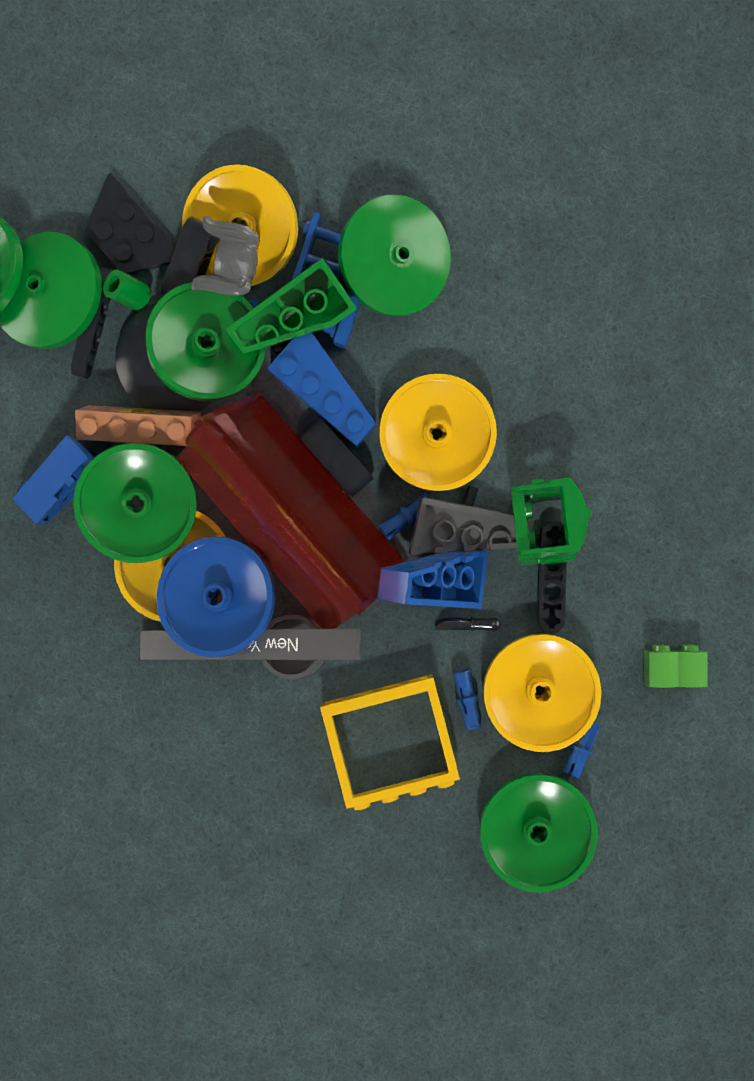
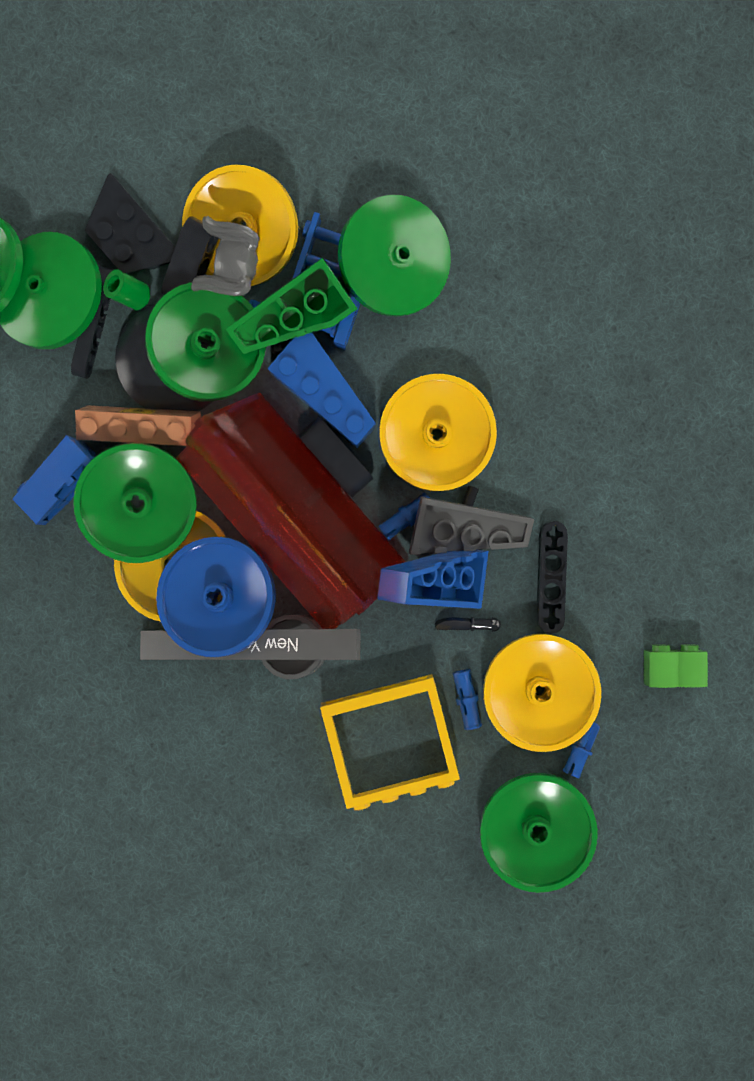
green animal [511,478,592,566] -> none

